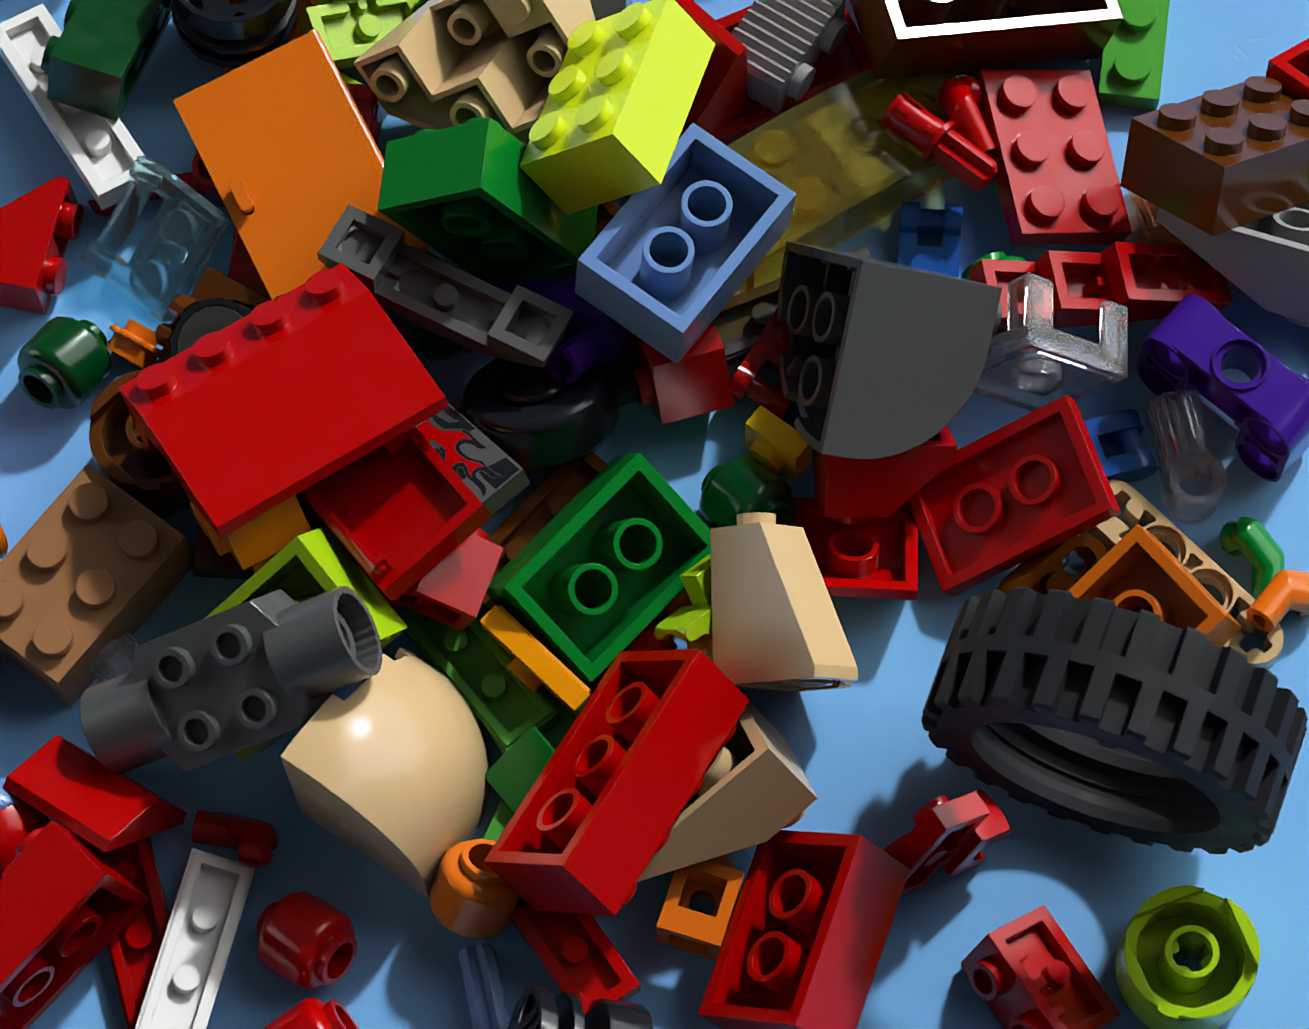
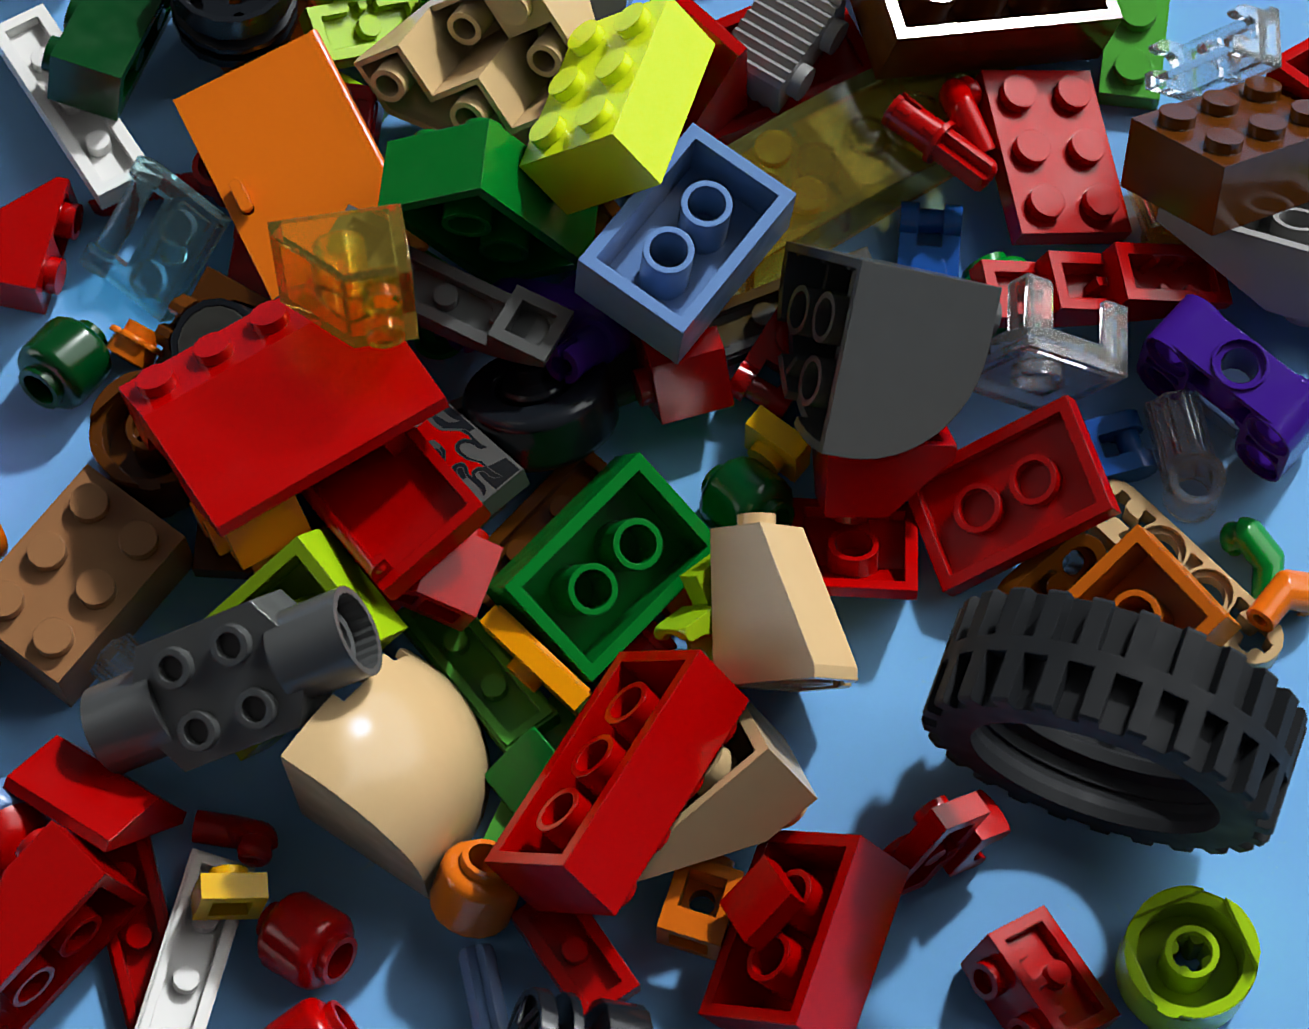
none -> yellow plate [191,864,269,920]
none -> clear yellow slope [267,203,419,349]
none -> red tile [719,855,806,952]
none -> clear hinge [1145,4,1282,101]

